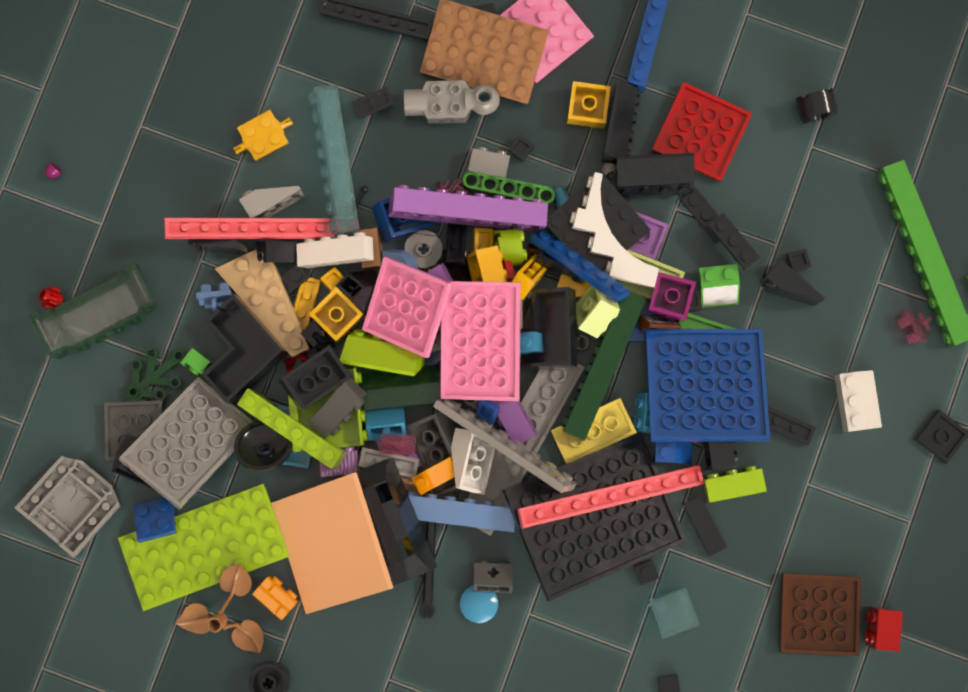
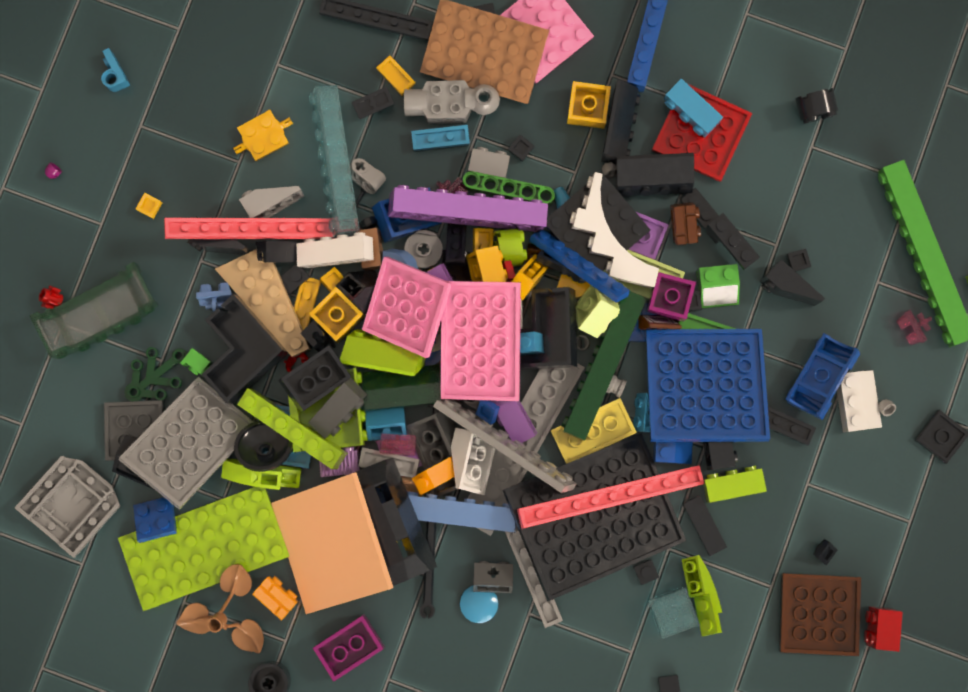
none -> dark azure plate [101,48,130,92]
none -> yellow plate [136,193,163,219]
none -> lime slope [221,458,301,490]
none -> magenta brick [313,614,385,682]
none -> light grey piece [348,158,386,194]
none -> black tile [358,216,377,230]
none -> yellow tile [376,56,416,96]
none -> dark azure plate [411,125,470,151]
none -> light grey plate [505,525,563,628]
none -> light grey wheel [606,375,627,398]
none -> dark azure brick [664,79,723,137]
none -> reddish brown brick [670,202,701,245]
none -> lime slope [681,555,722,637]
none -> blue piece [786,333,860,420]
none -> black plate [813,539,837,565]
none -> light grey hinge [879,399,896,416]

